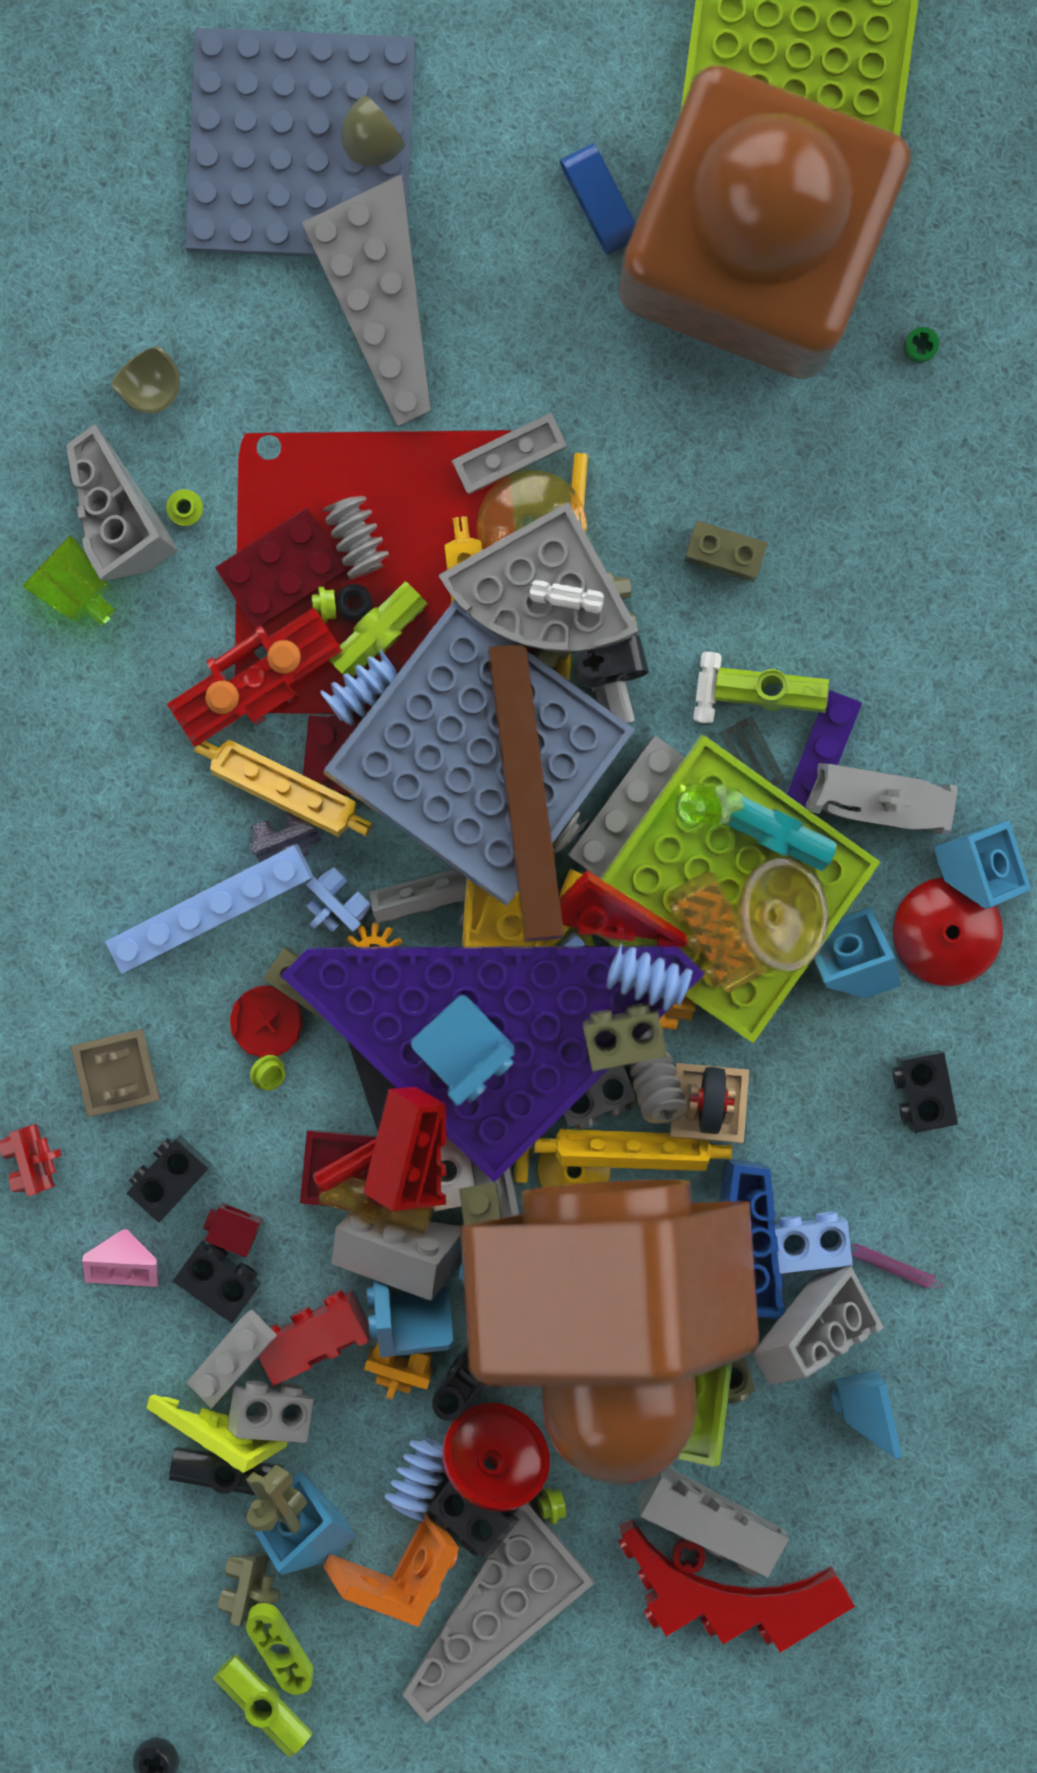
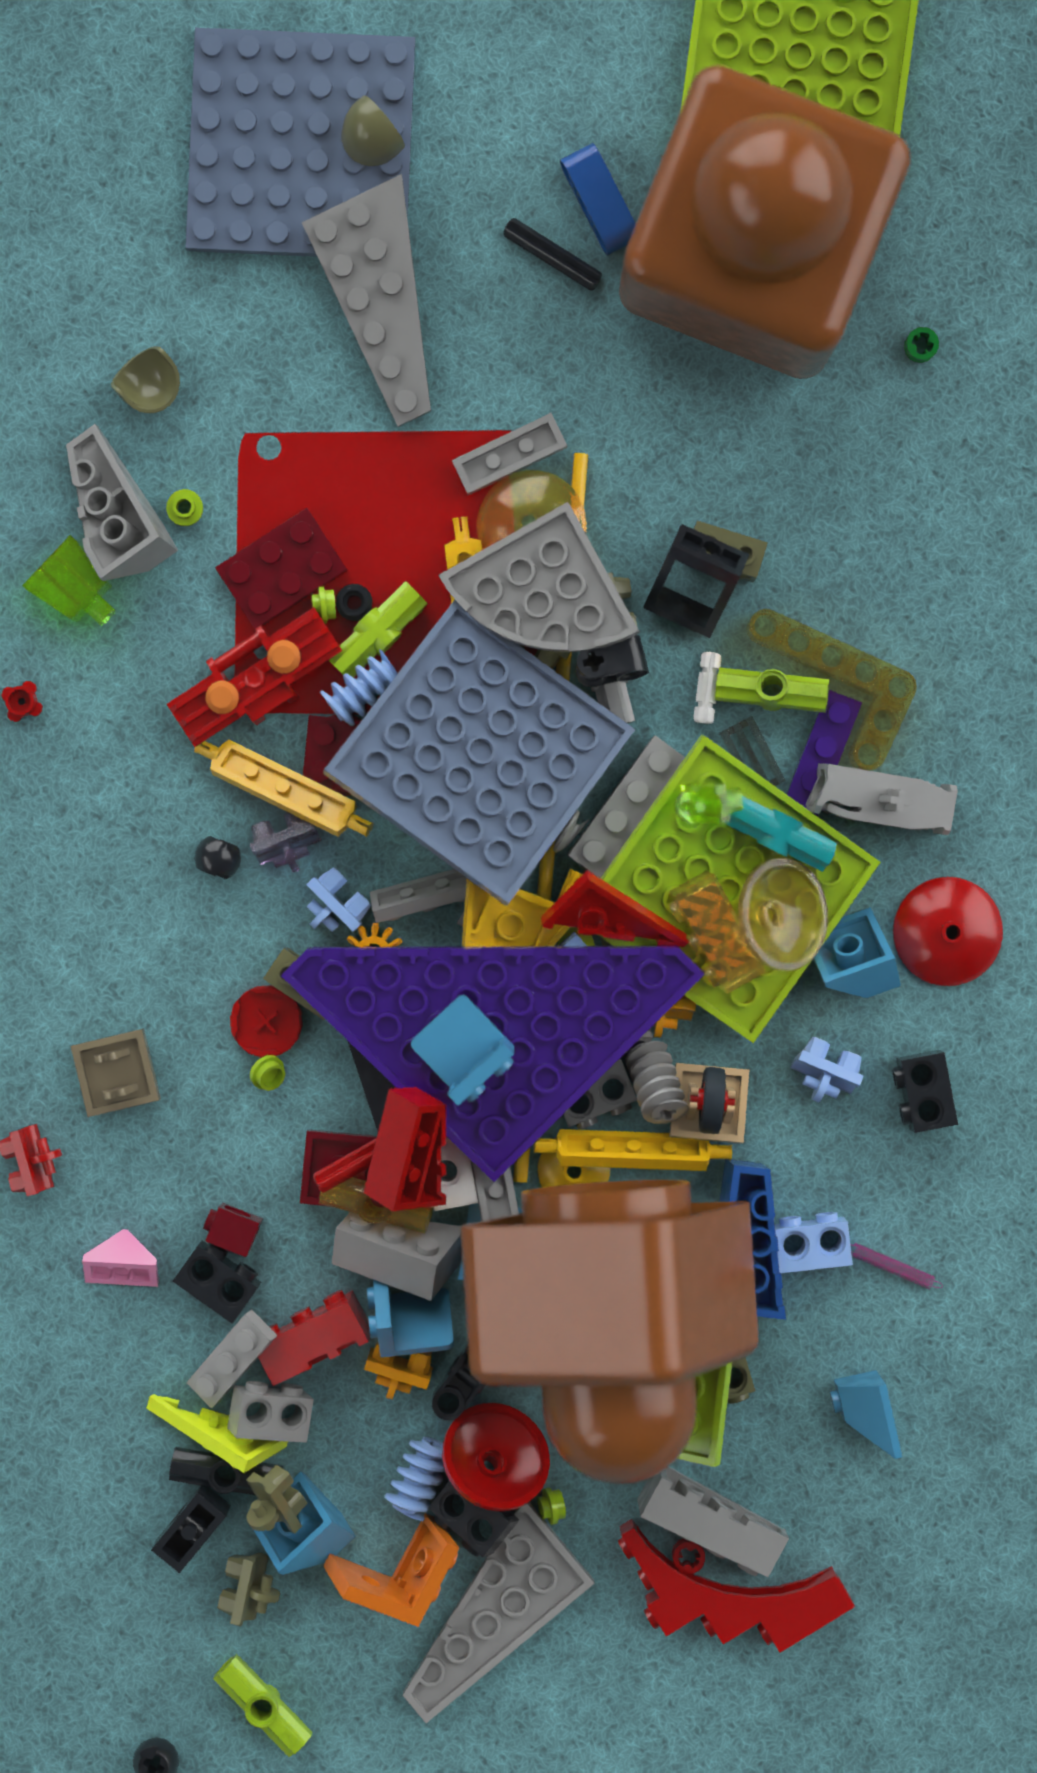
light blue plate [105,844,314,974] -> none
black brick [126,1135,213,1223] -> none
lime beam [246,1603,314,1695] -> none
light grey piece [323,496,389,579] -> none
olive plate [459,1182,503,1225] -> none
reddish brown tile [488,644,564,942] -> none
white axle [530,580,604,613] -> none
olive brick [583,1003,667,1071] -> none
light blue piece [607,943,692,1011] -> none
light grey wedge [752,1266,884,1385] -> none
dark azure slope [934,820,1032,909] -> none
none -> red plate [1,681,43,722]
none -> black brick [151,1486,231,1574]
none -> black piece [194,836,241,879]
none -> black axle [503,218,602,291]
none -> black window [643,524,749,638]
none -> clear yellow beam [746,609,917,771]
none -> light blue hips [791,1037,863,1103]

